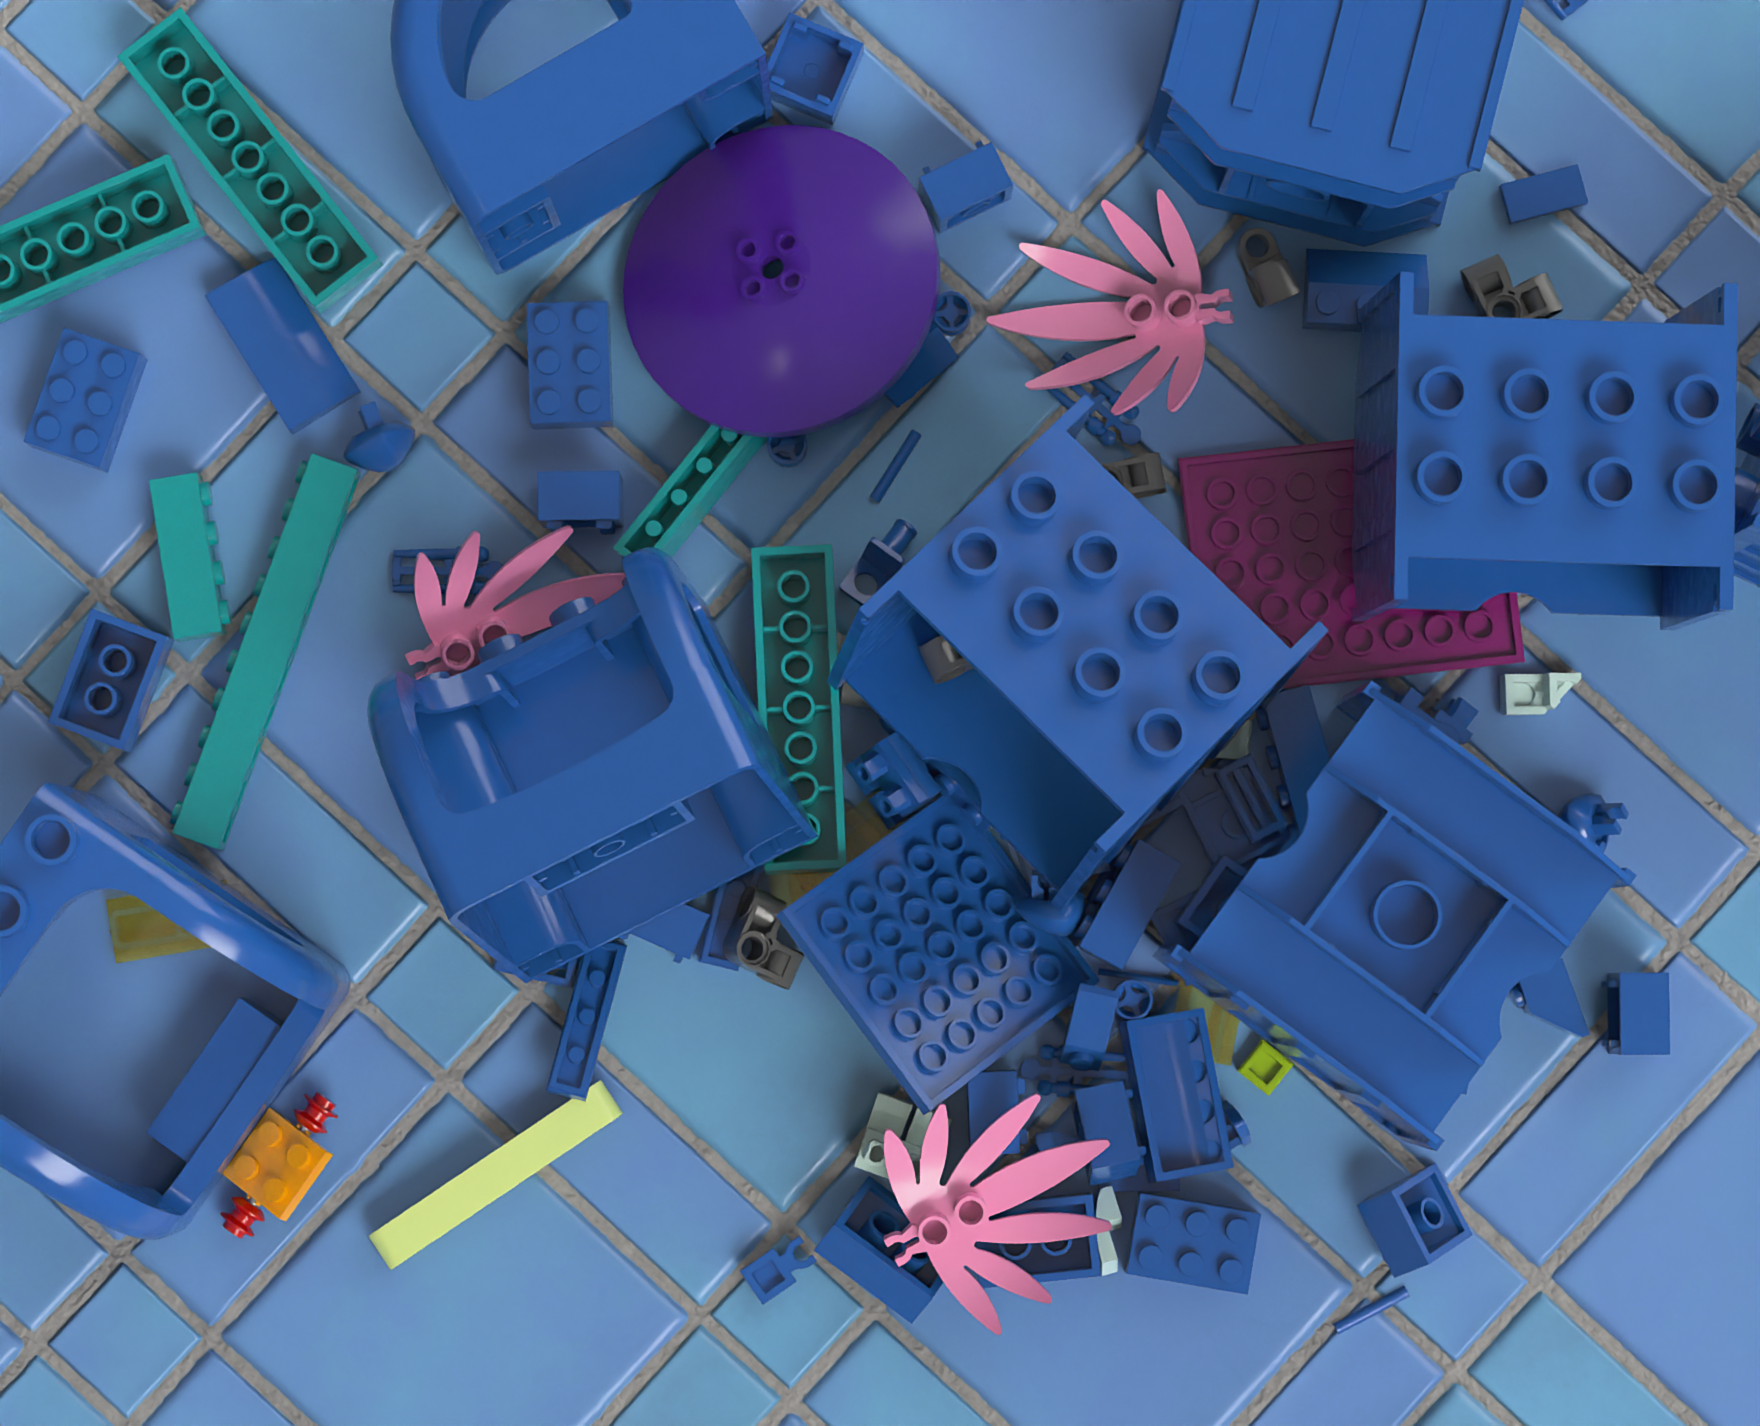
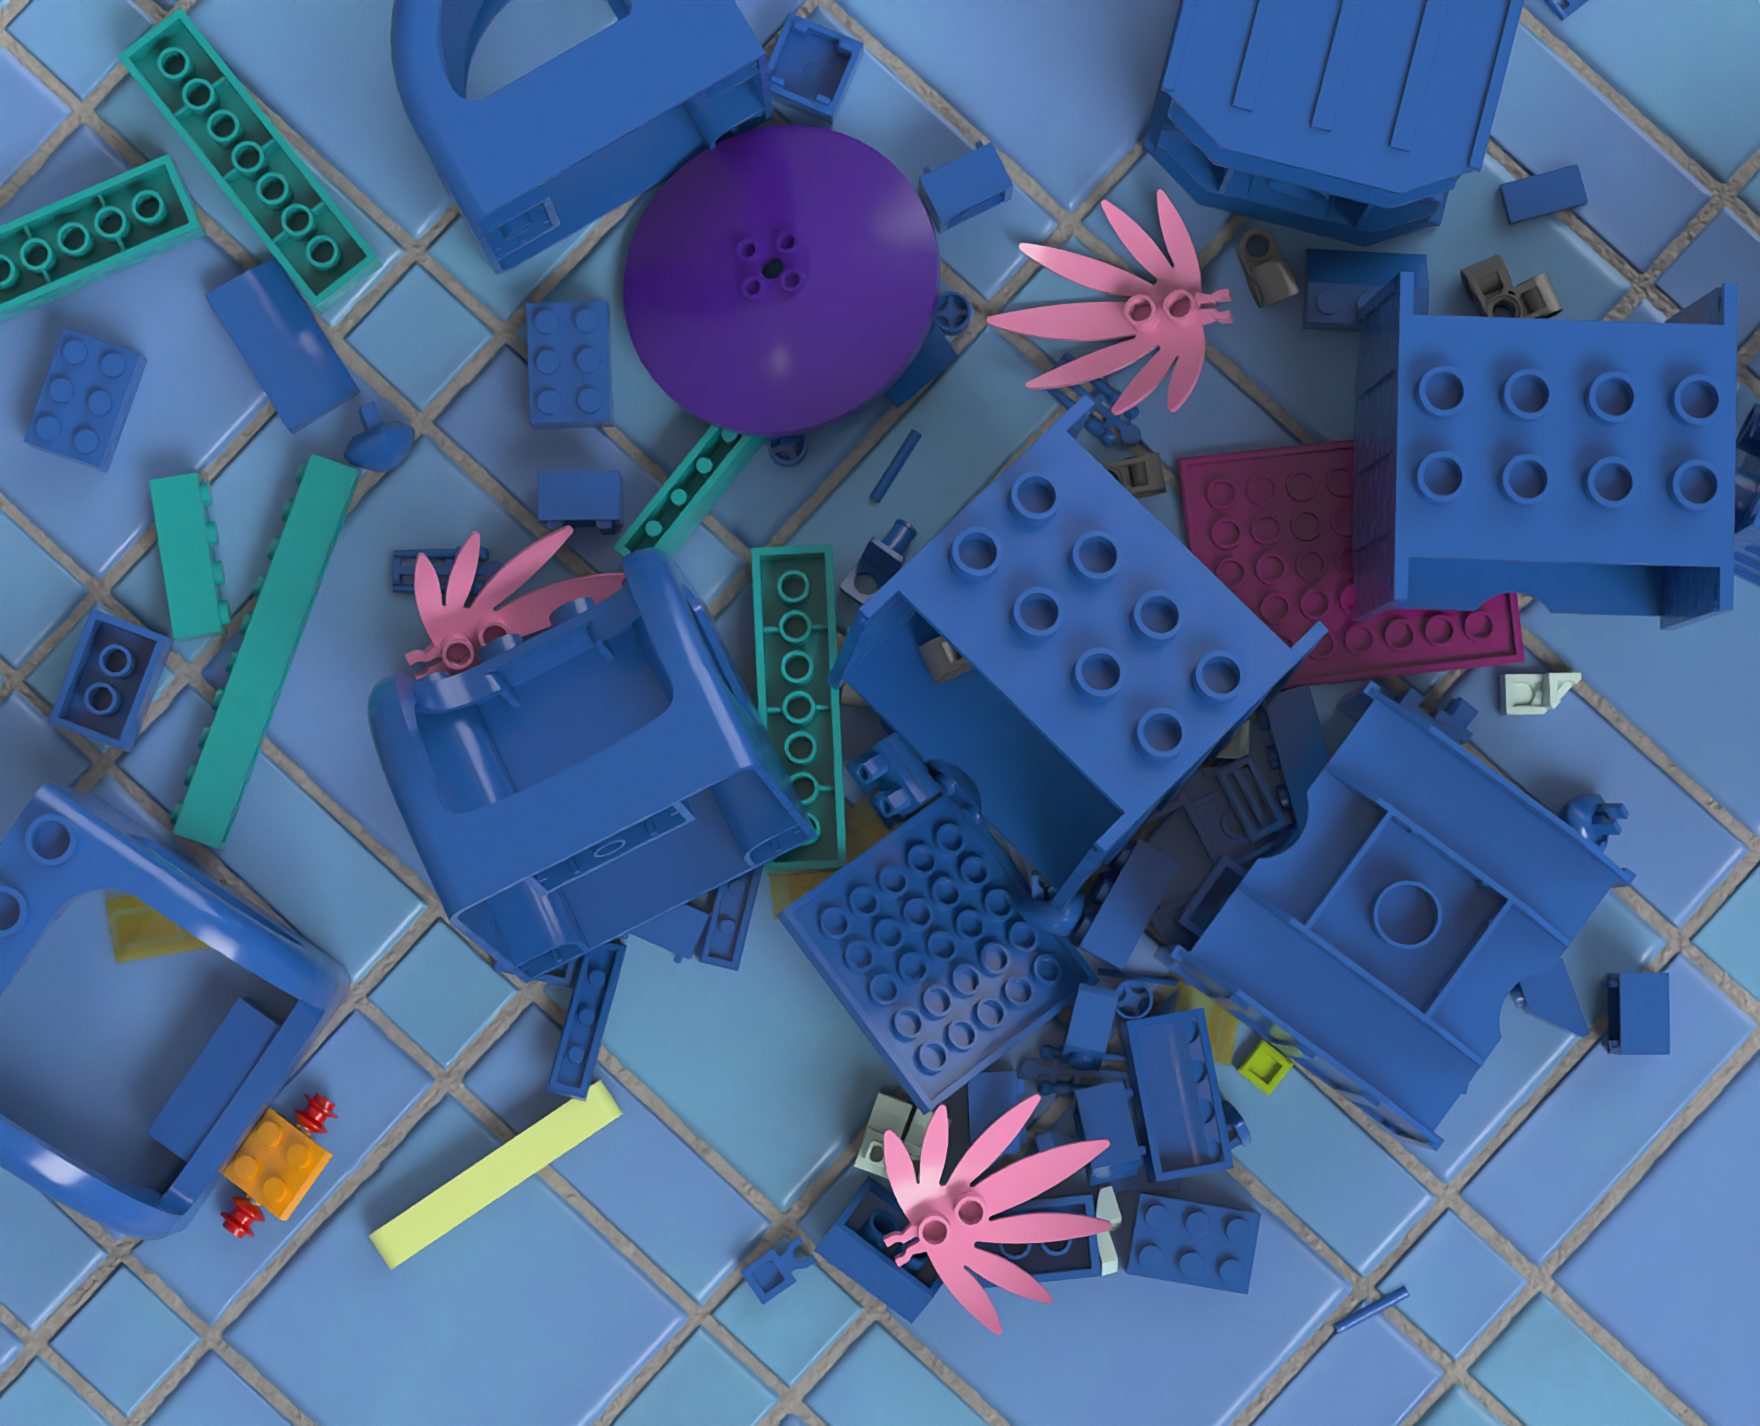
dark grey piece [722,886,804,990] -> none
blue slope [1357,1163,1473,1278] -> none

